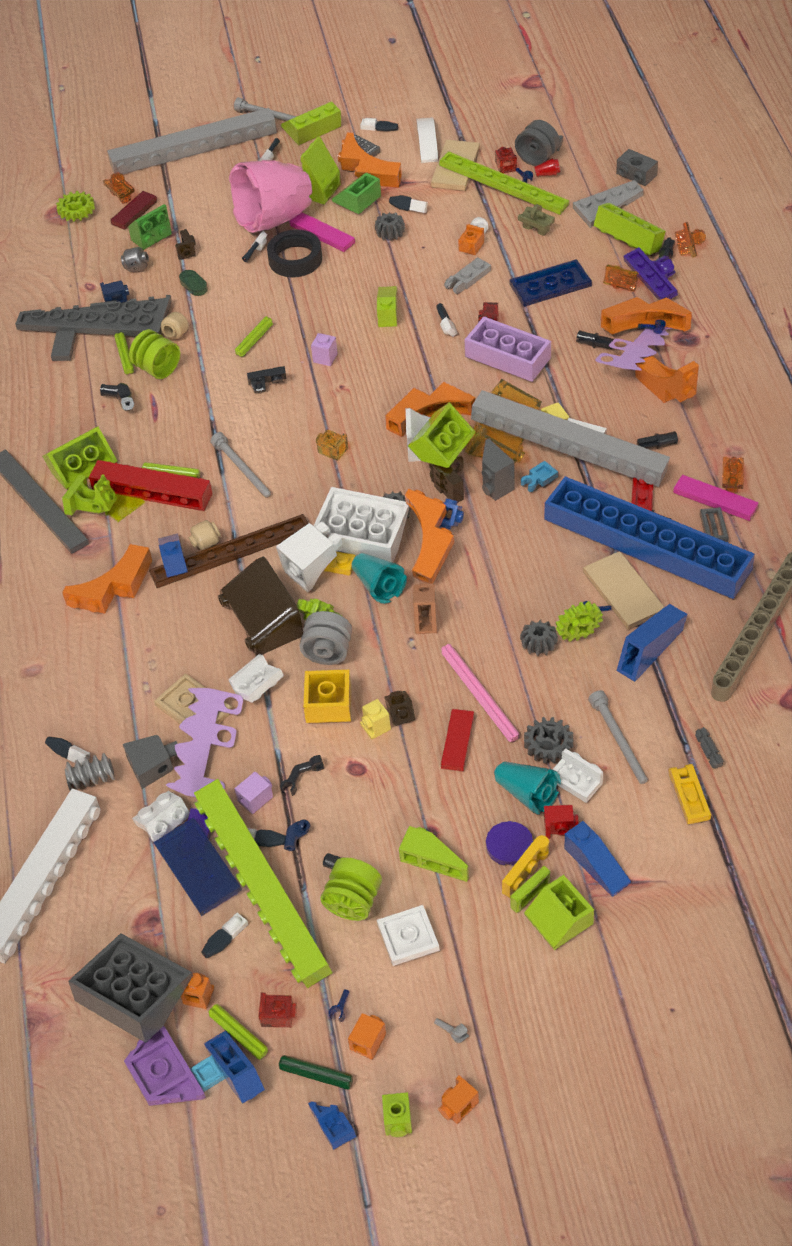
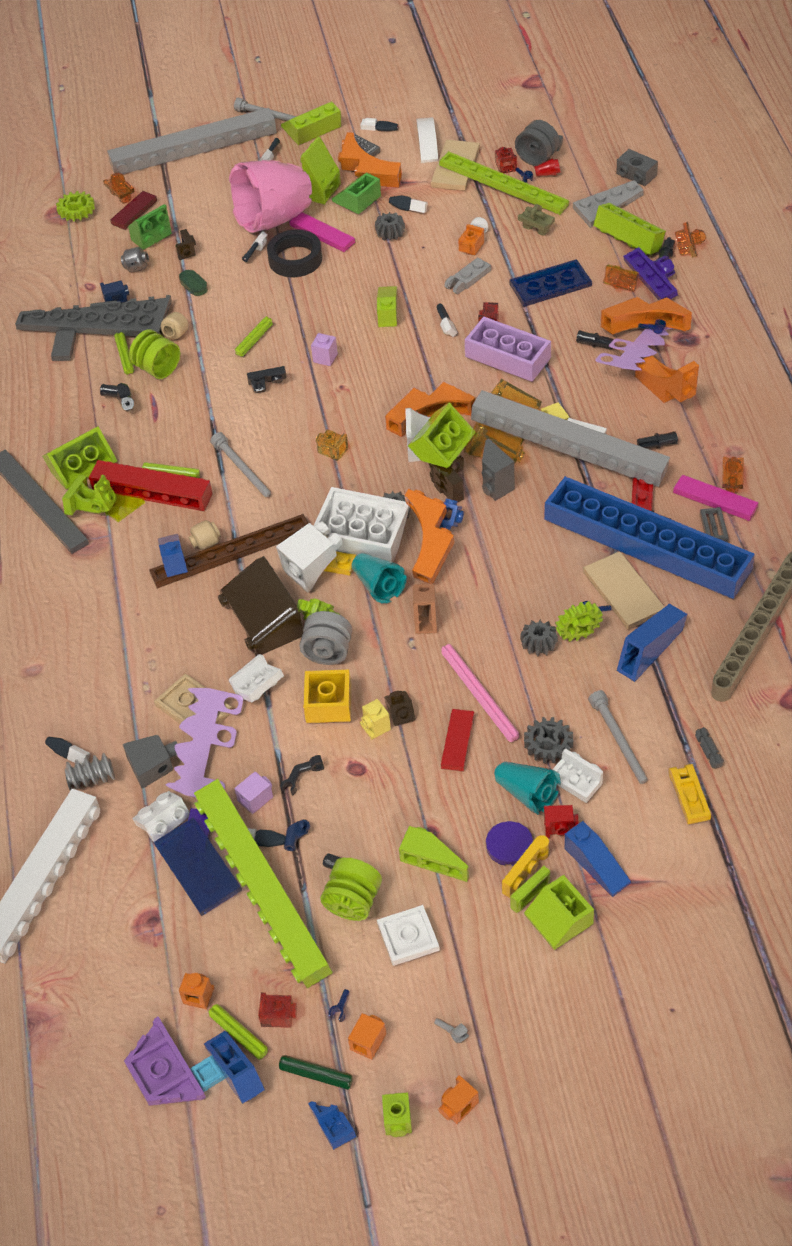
orange arch [62,544,153,614] -> none
dark grey slope [68,933,193,1043] -> none
piece [201,913,248,958] -> none
dark azure plate [521,461,558,492] -> none

